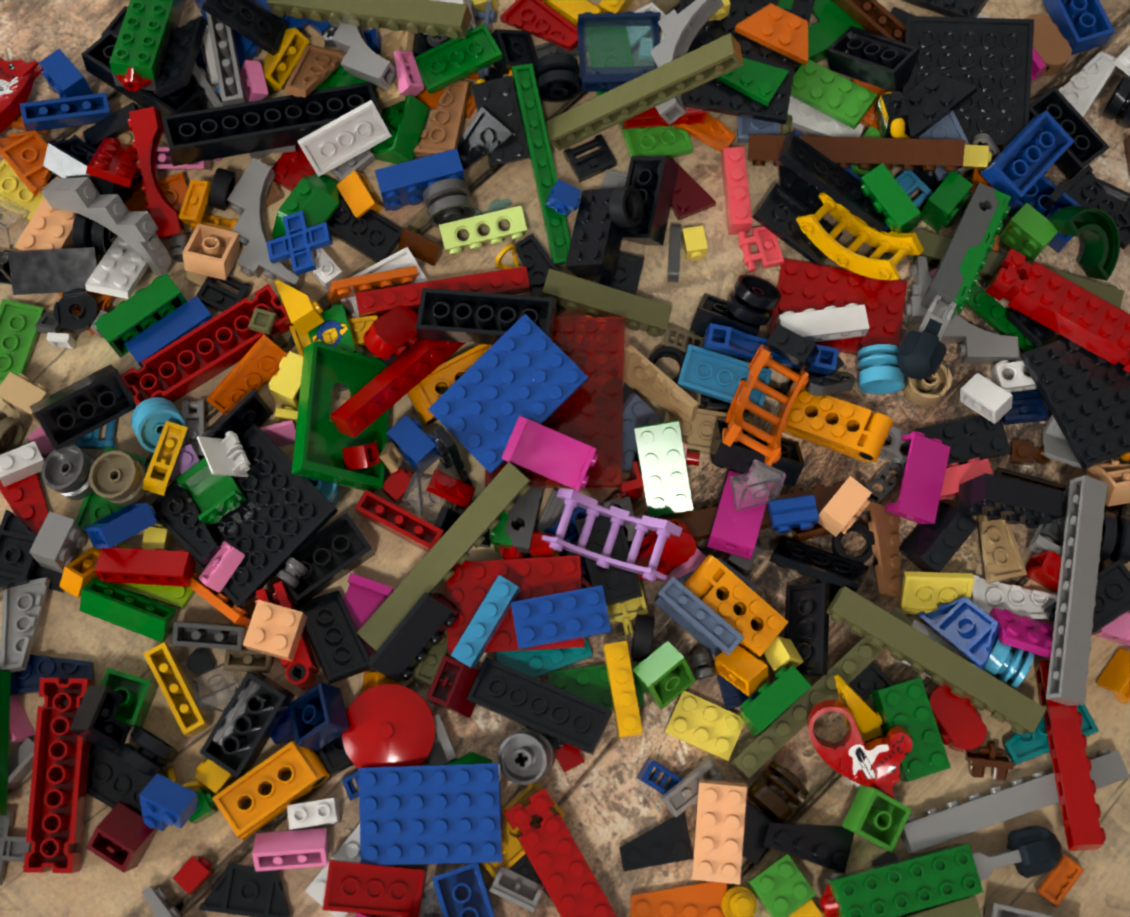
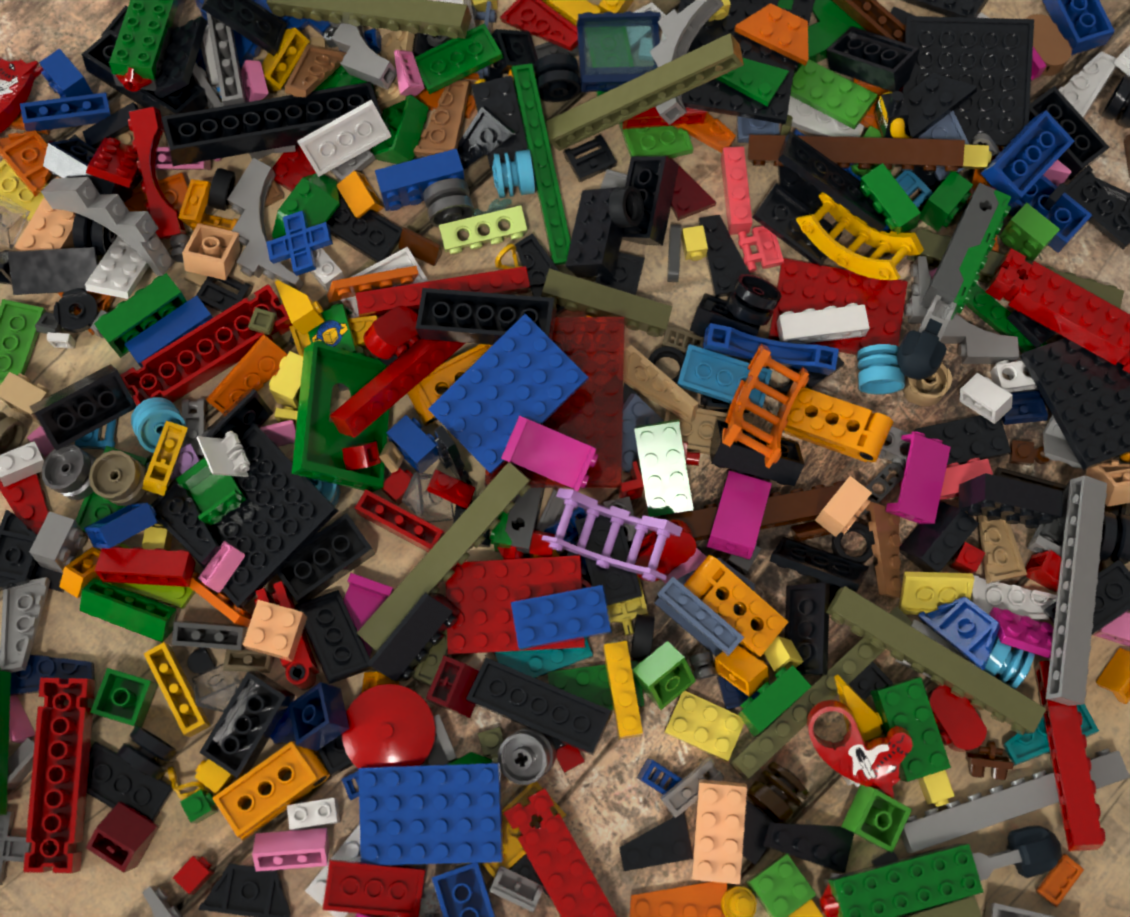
black brick [69,686,131,750] -> none
blue brick [139,773,198,832] -> none
flat silver wheel [276,557,309,589] -> none
black tile [434,506,460,533] -> none
dark azure brick [451,575,522,668] -> none
blue brick [545,180,581,216] -> none
clear slope [730,459,786,511] -> none
black brick [766,324,819,371] -> none
blue brick [767,494,819,534] -> none
dark grey beam [806,373,855,396] -> none
dark green brick [1050,205,1120,281] -> none
none -> olive plate [478,727,504,763]
none -> medium azure wheel [492,150,535,198]
none -> black wing [698,215,750,297]
none -> light yellow brick [918,770,955,807]
none -> red brick [949,542,986,574]
none -> bright pink slope [1043,159,1071,187]

